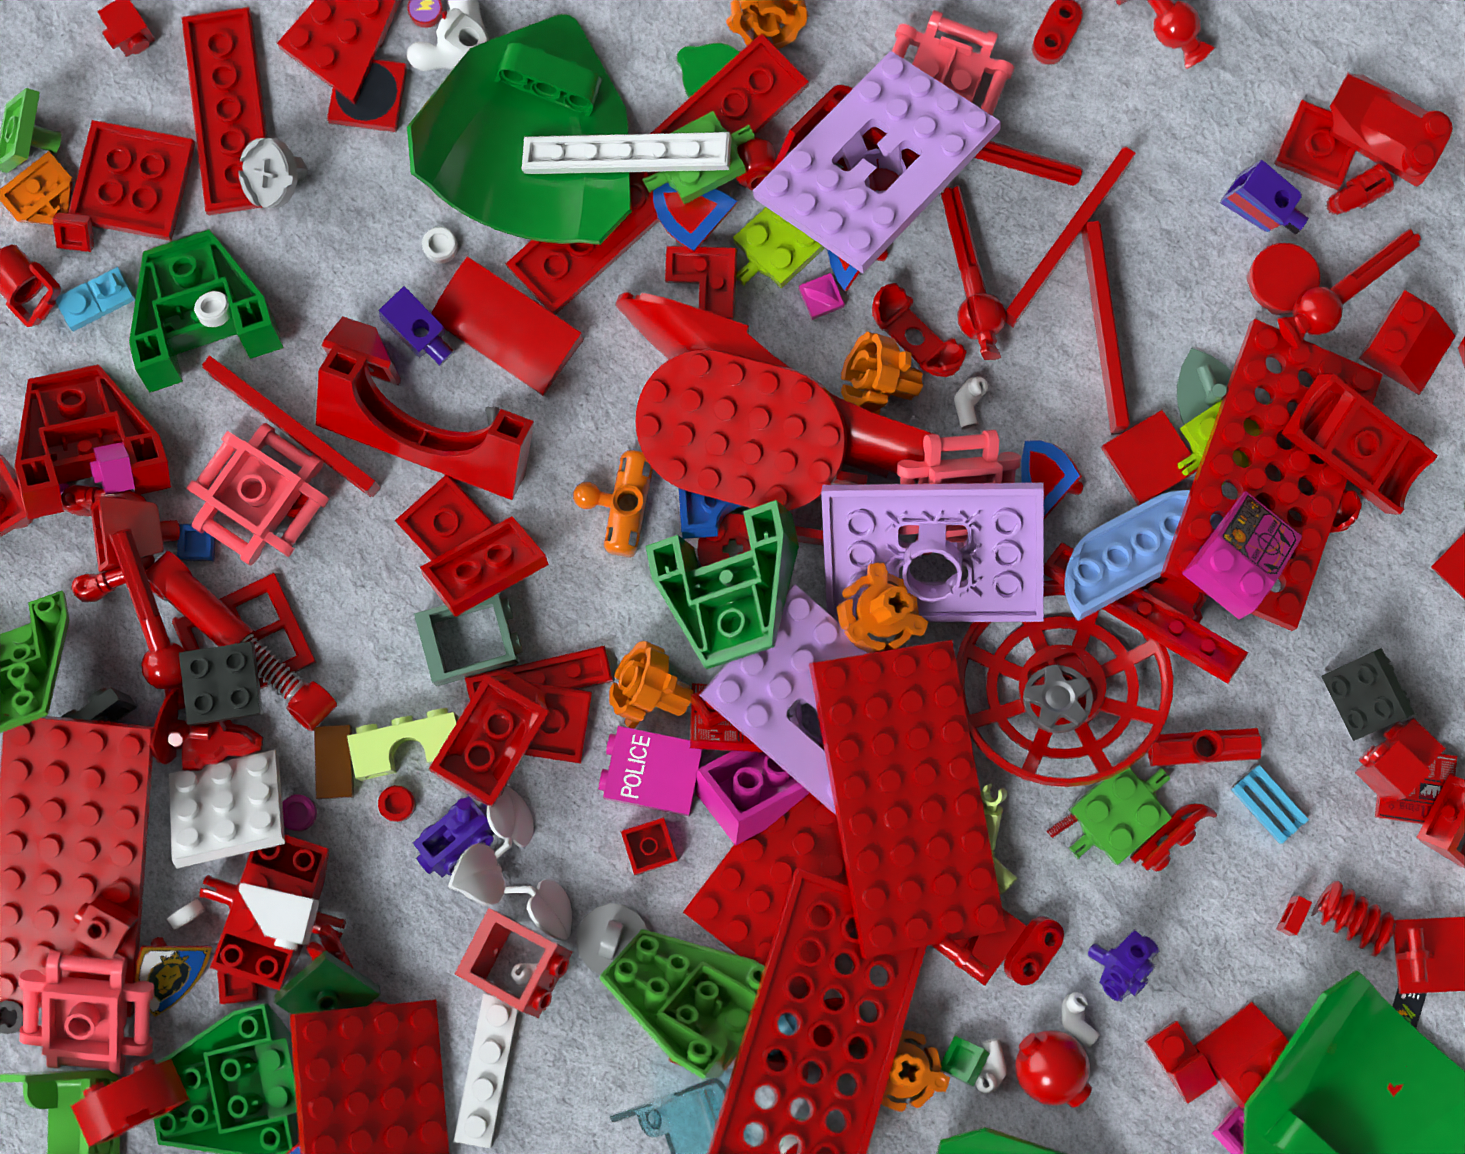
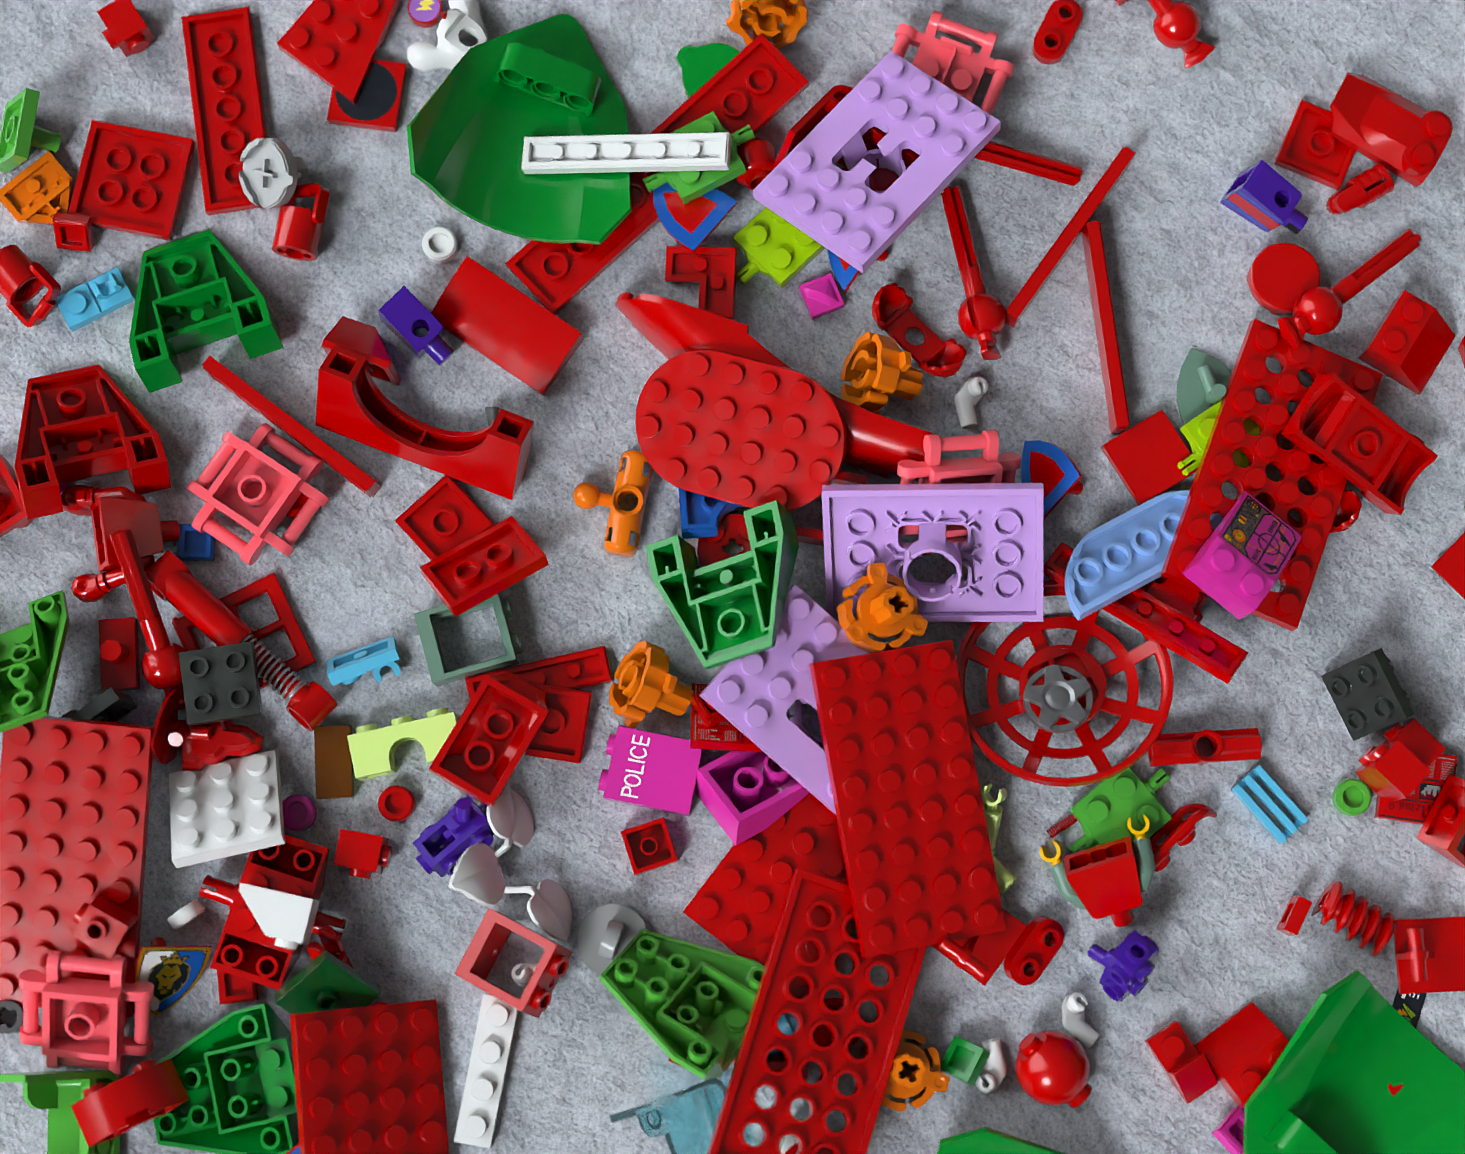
dark pink plate [90,442,135,495] -> none
white tile [194,291,232,327] -> none
none -> red tile [98,617,140,691]
none -> red piece [272,183,330,261]
none -> medium azure plate [326,636,401,686]
none -> red brick [333,829,392,879]
none -> red torso [1039,814,1155,927]
none -> bright green tile [1332,779,1372,816]

